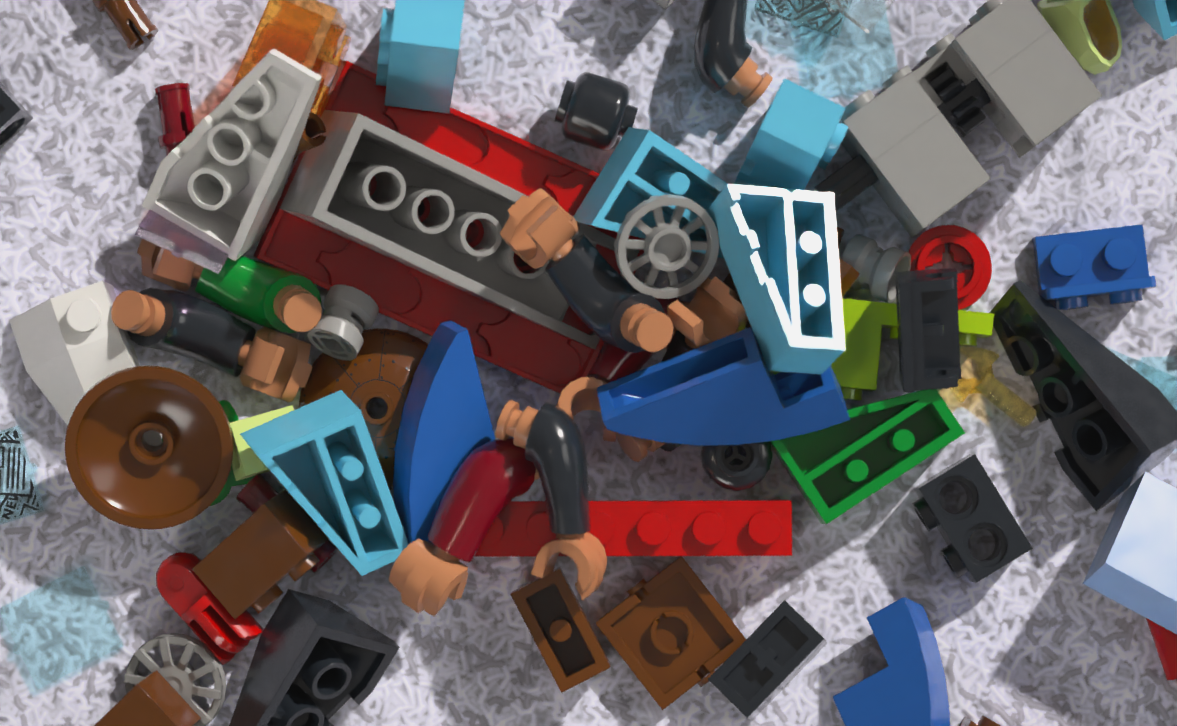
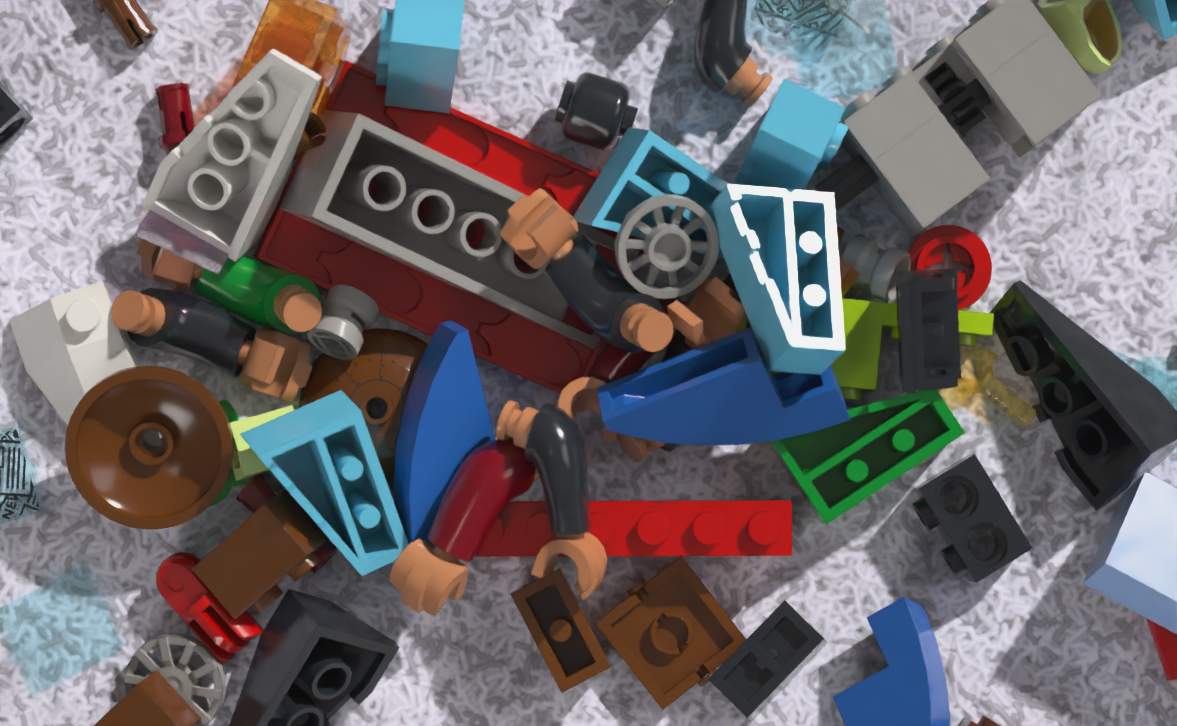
black head [700,441,773,491] -> none
blue bracket [1032,224,1156,311] -> none

